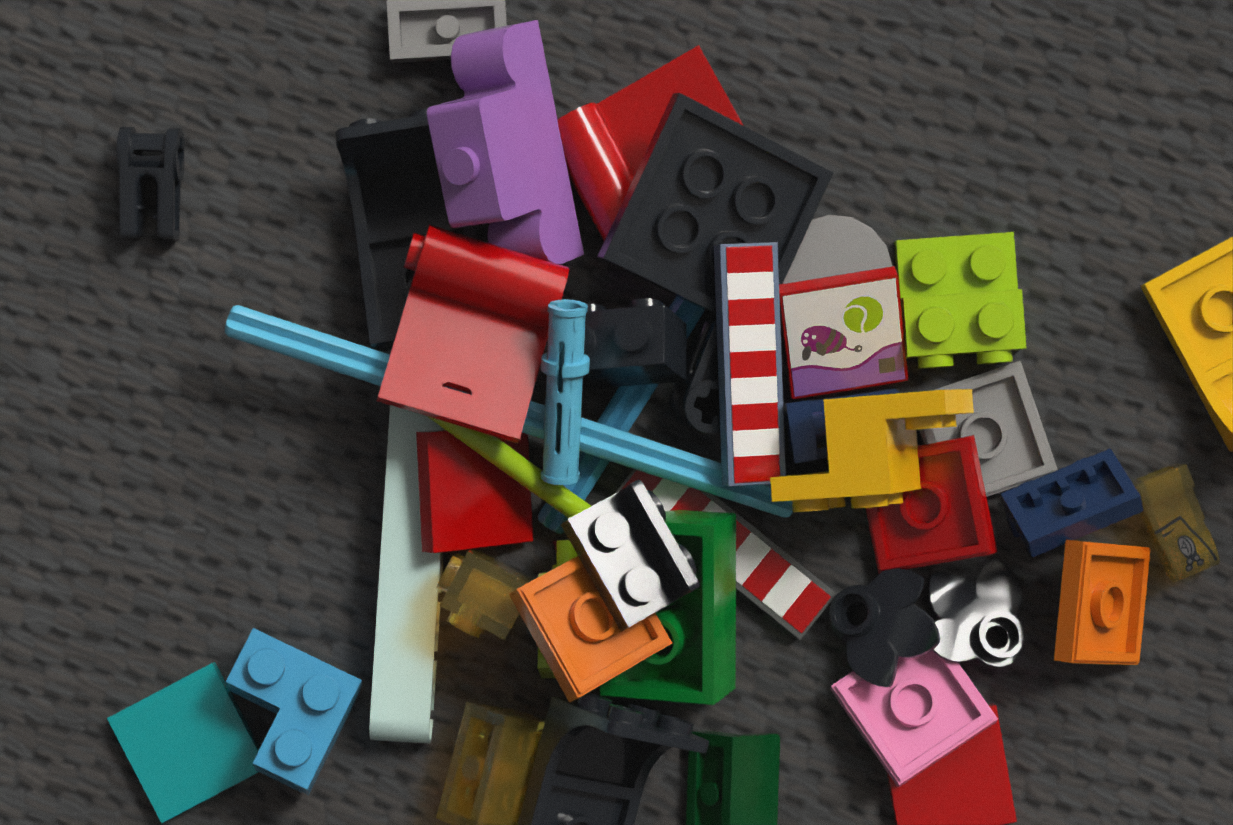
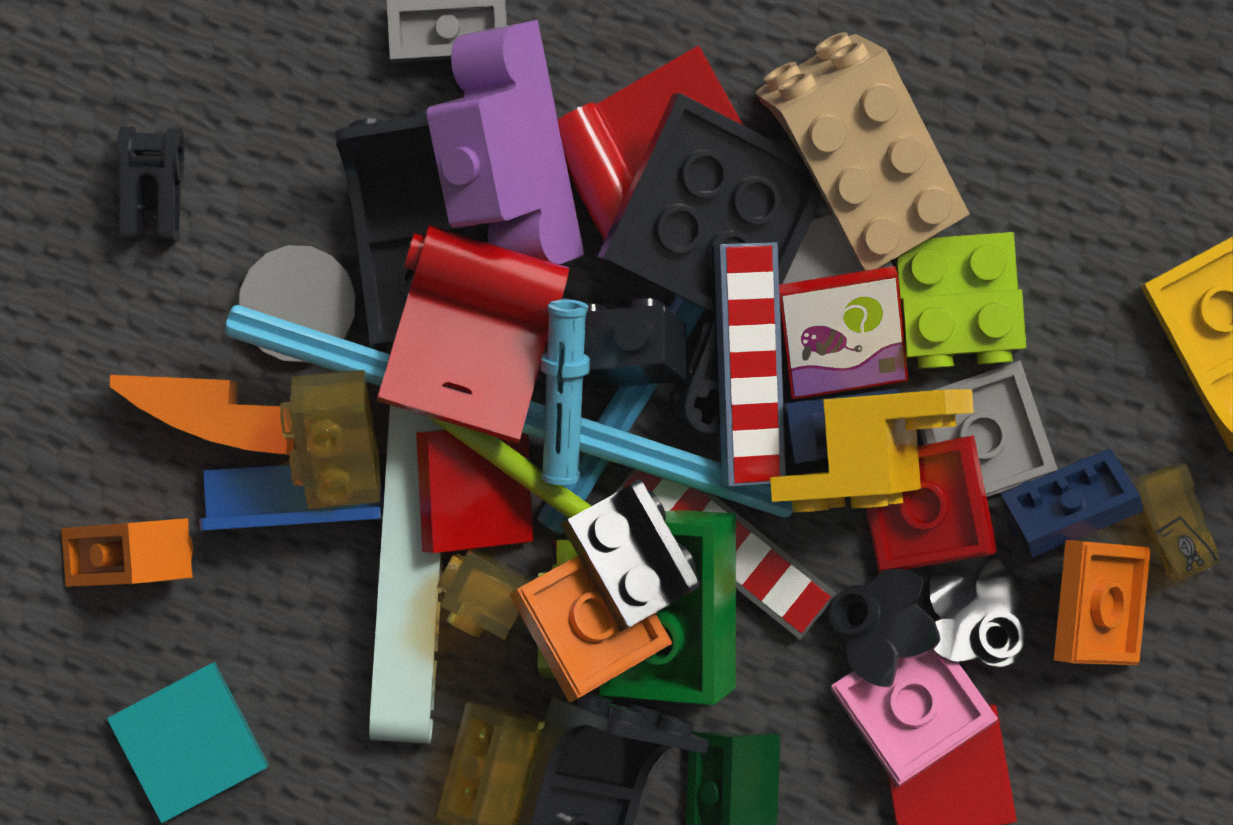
dark azure brick [226,628,362,796] -> none
none -> orange slope [61,518,193,587]
none -> orange slope [109,375,296,455]
none -> blue panel [199,459,384,531]
none -> light grey tile [239,245,357,362]
none -> clear yellow brick [280,370,381,509]
none -> tan bracket [756,32,970,271]

